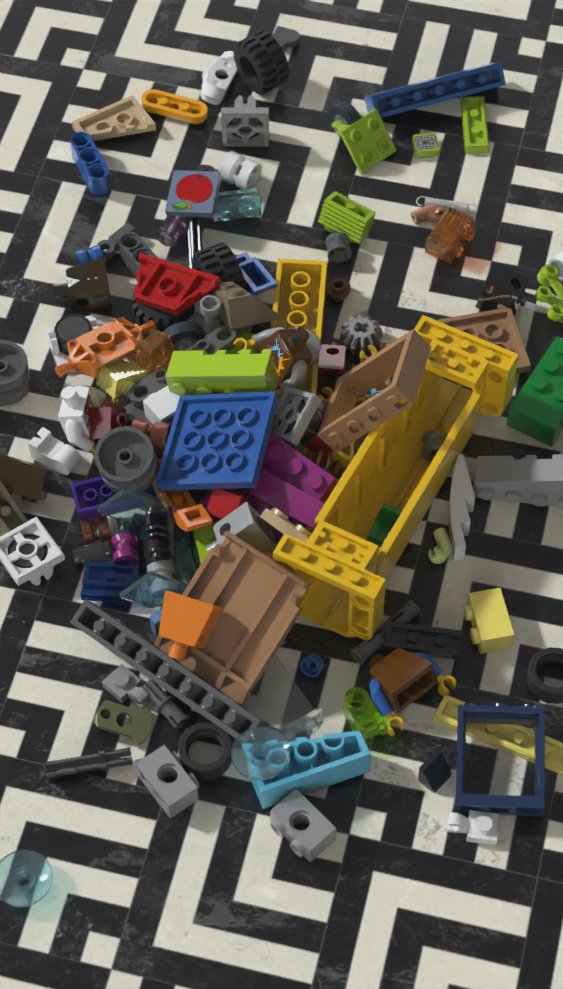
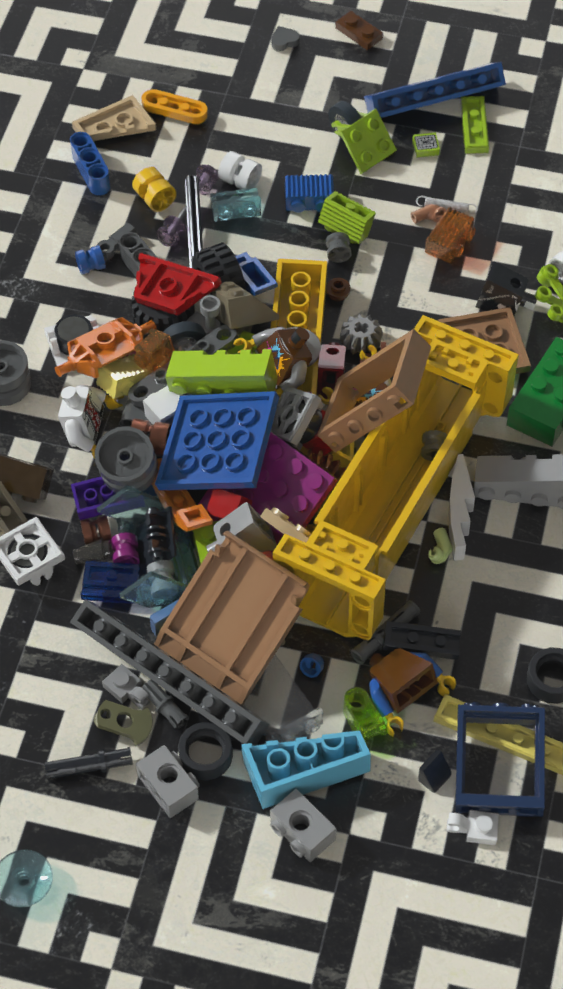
white leg [28,427,82,475] -> none
dark brown torso [53,258,112,311] -> none
dark red brick [89,402,127,441] -> none
orange torso [159,590,223,661] -> none
tile [165,170,222,218] -> none
white piece [201,51,238,105] -> none
light grey piece [221,96,269,147] -> none
clear light blue dish [231,727,290,780] -> none
black tyre [233,30,290,95] -> none
magenta tile [248,469,325,529] -> none
green bracket [366,503,402,547] -> none
light yellow brick [463,588,514,654] -> none
none -> yellow wheel [132,167,176,212]
none -> blue brick [285,174,334,213]
none -> reddish brown plate [335,11,383,51]

